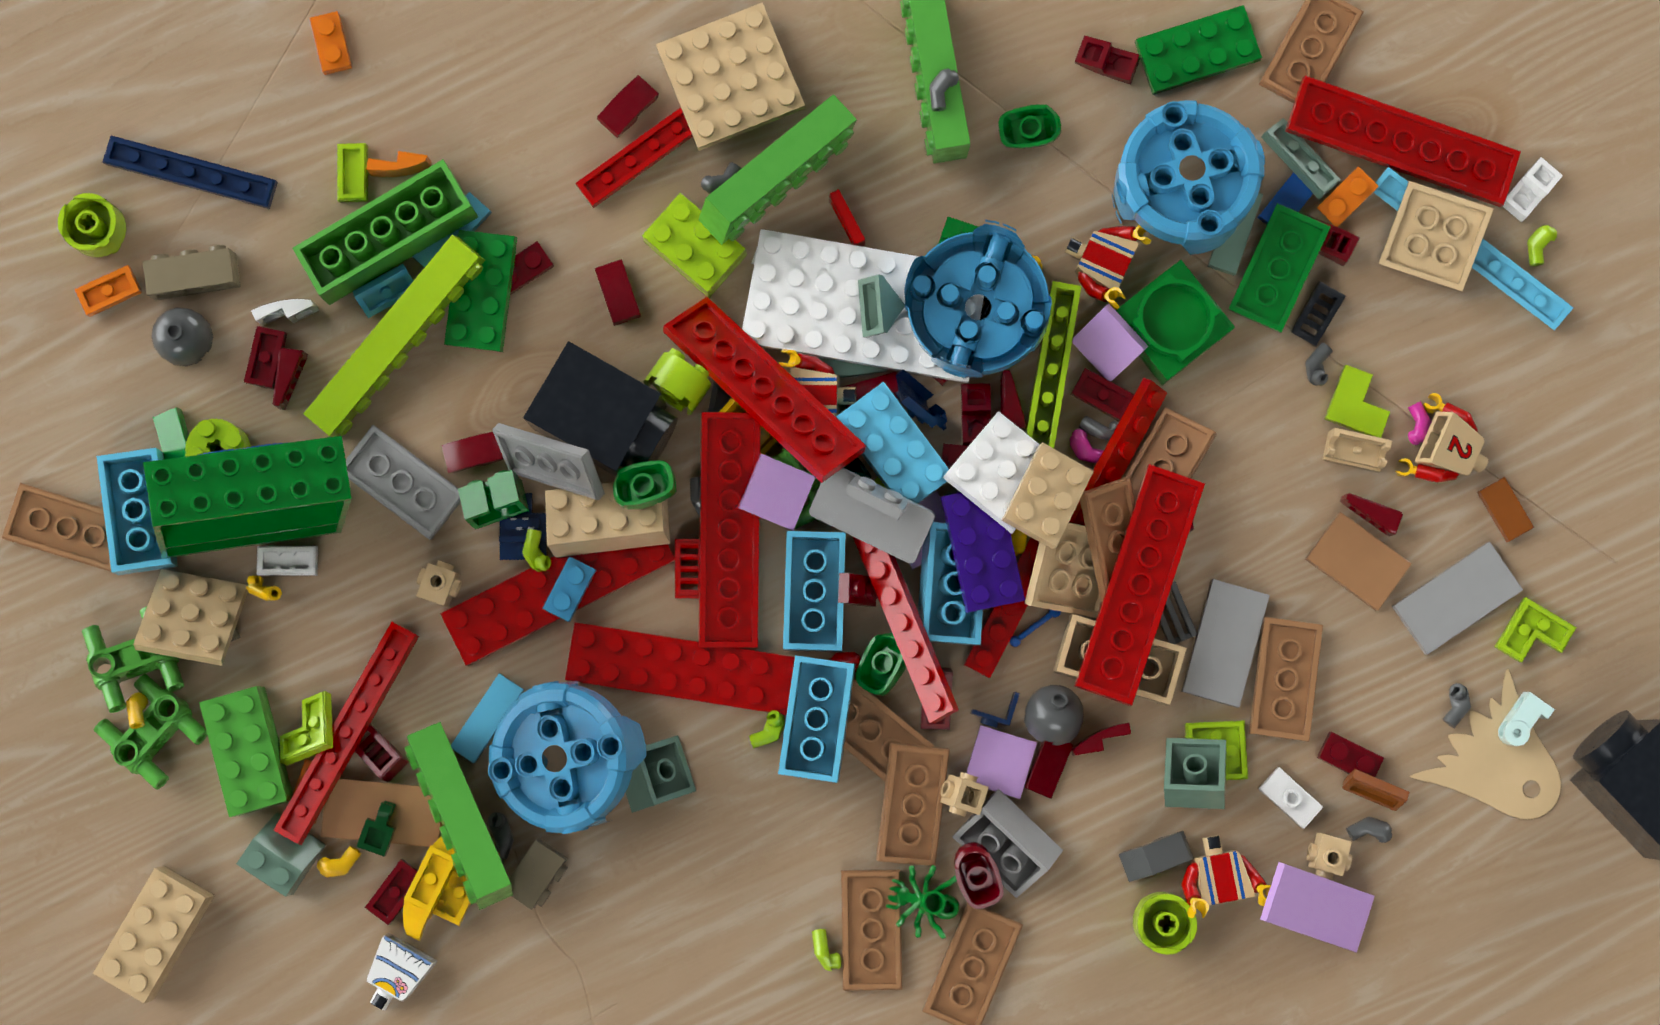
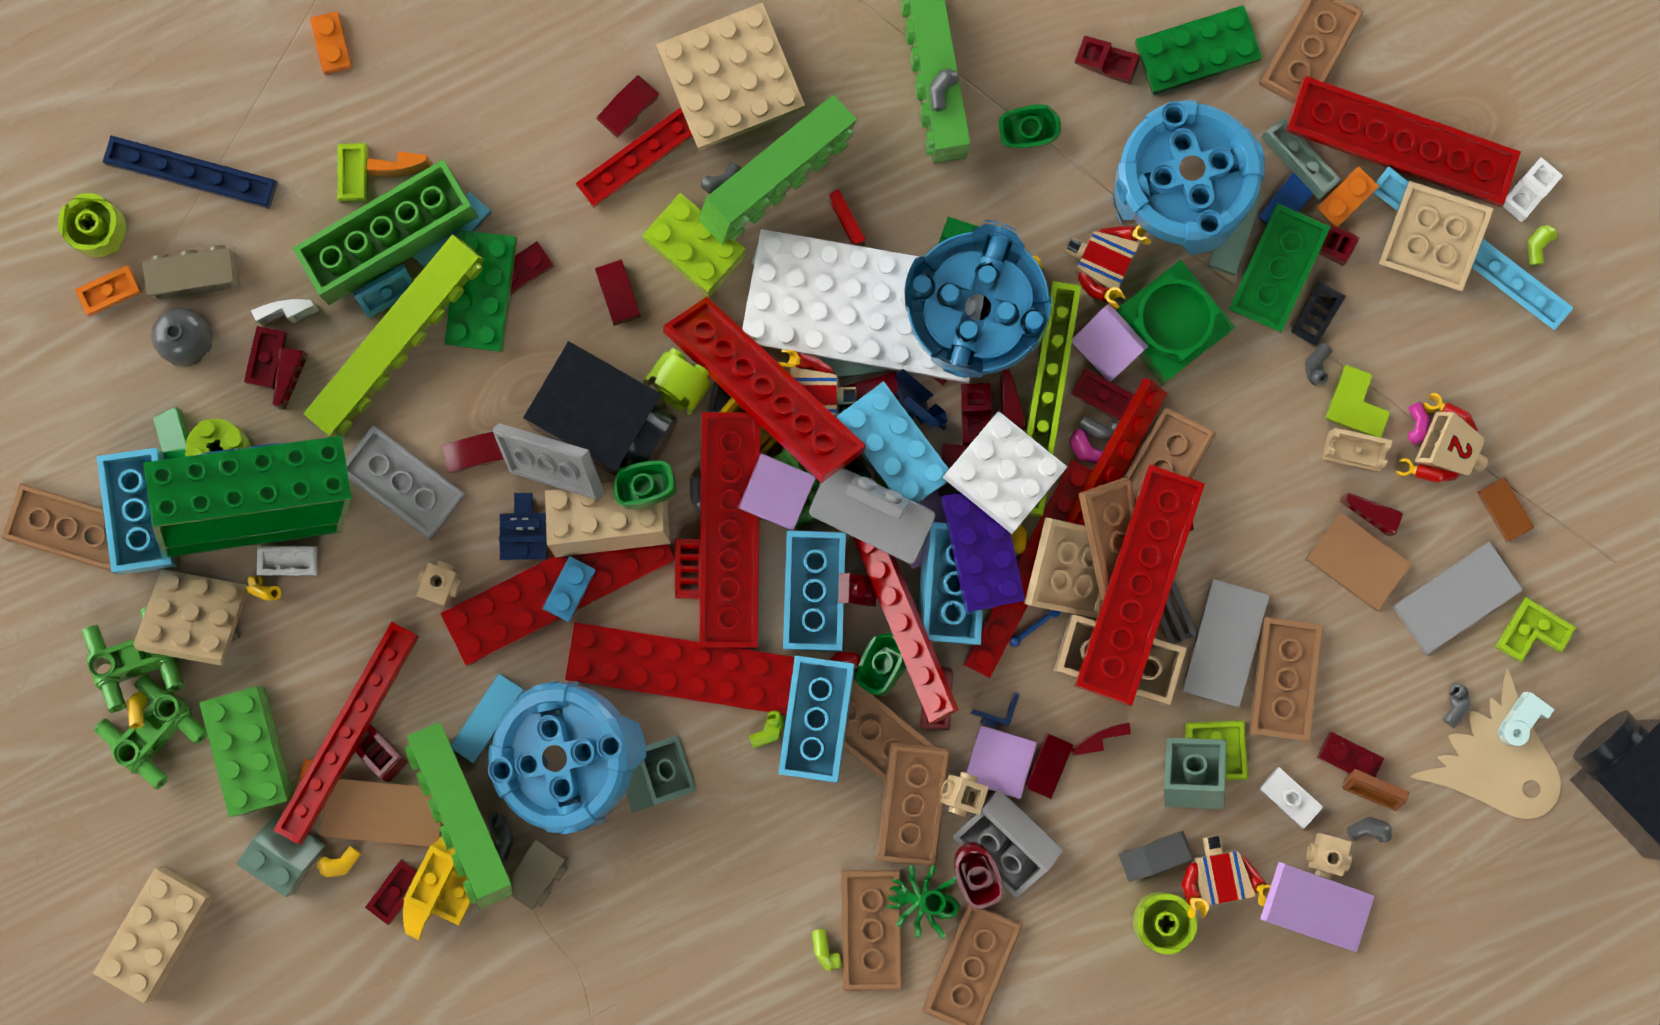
lime tile [280,691,333,766] -> none
dark green plate [356,800,396,857] -> none
white torso [367,933,437,1010] -> none
piece [458,470,529,530] -> none
lime arm [522,529,551,572] -> none
sand green slope [858,274,905,338] -> none
tan plate [1002,442,1094,549] -> none
dark grey cylinder [1024,685,1084,745] -> none

